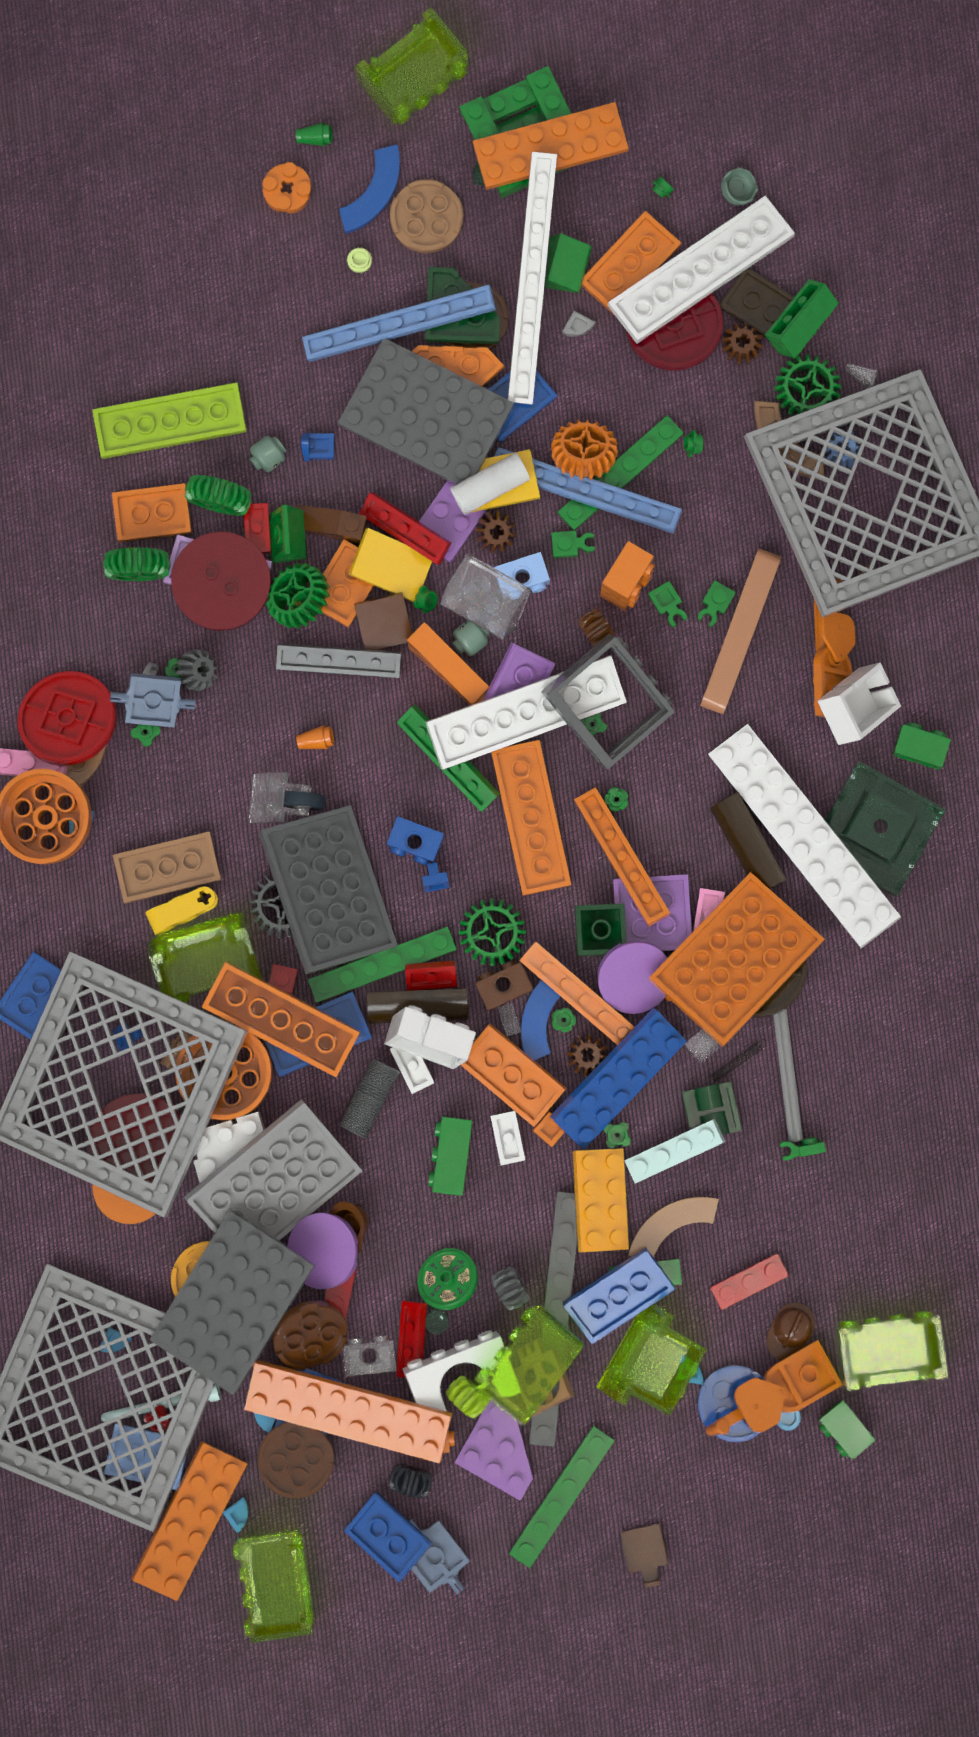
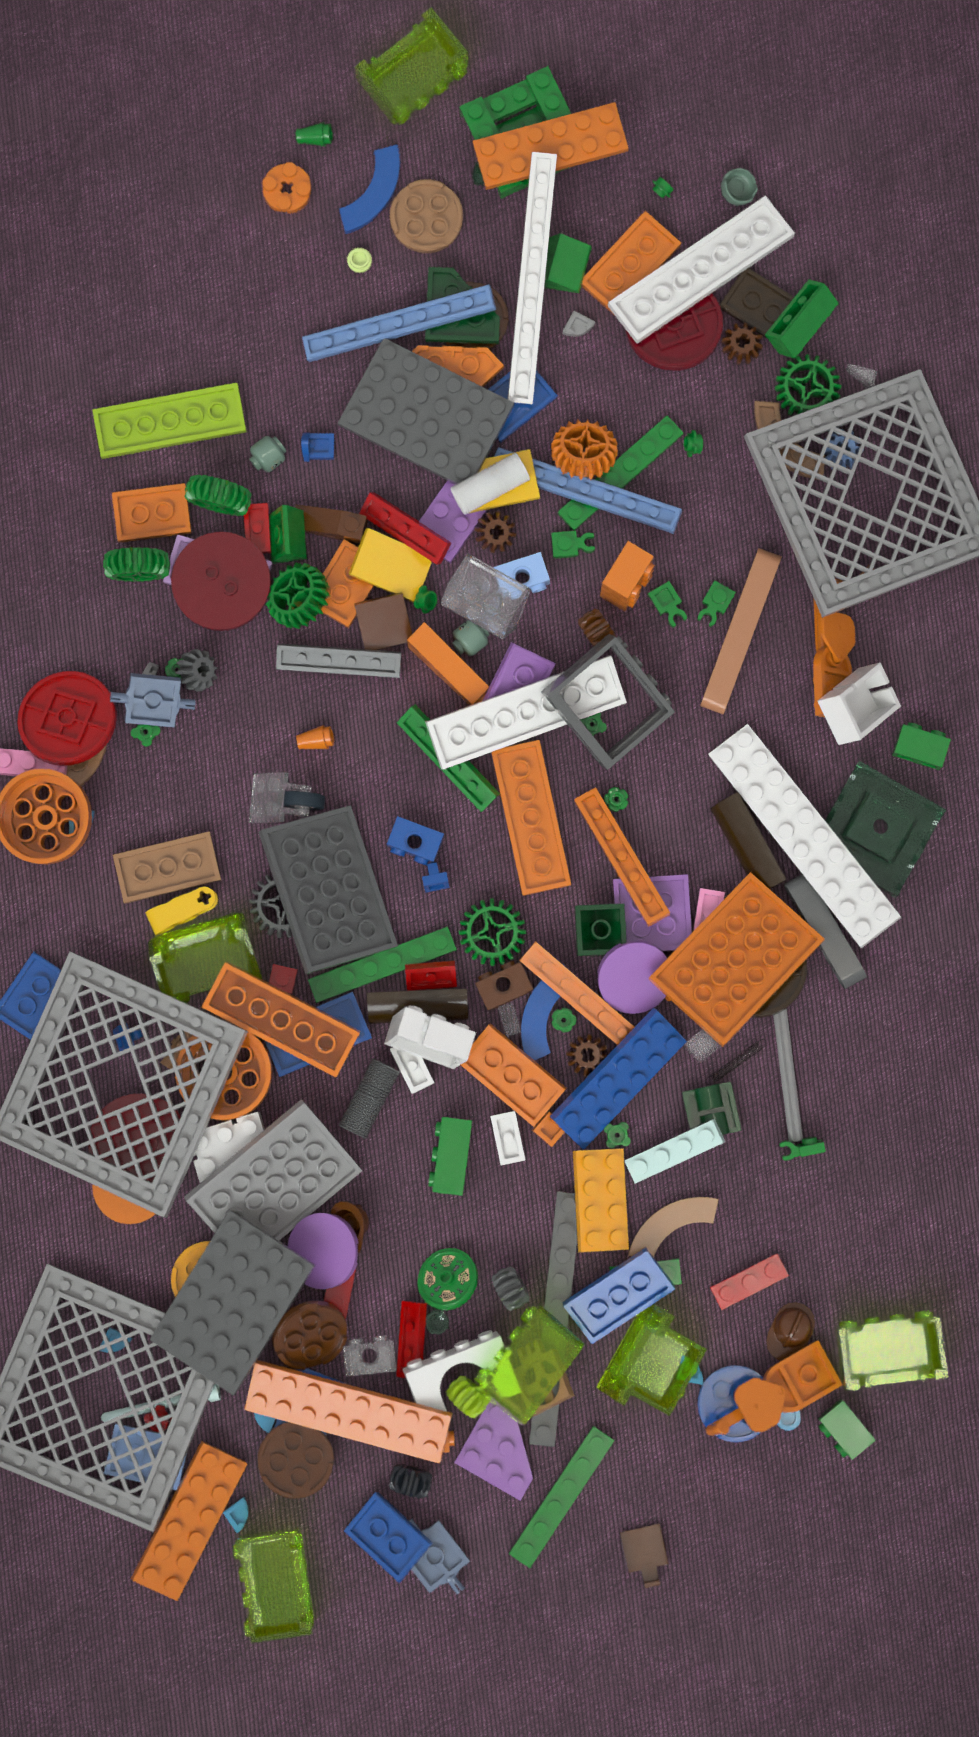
none -> dark grey beam [783,874,867,990]

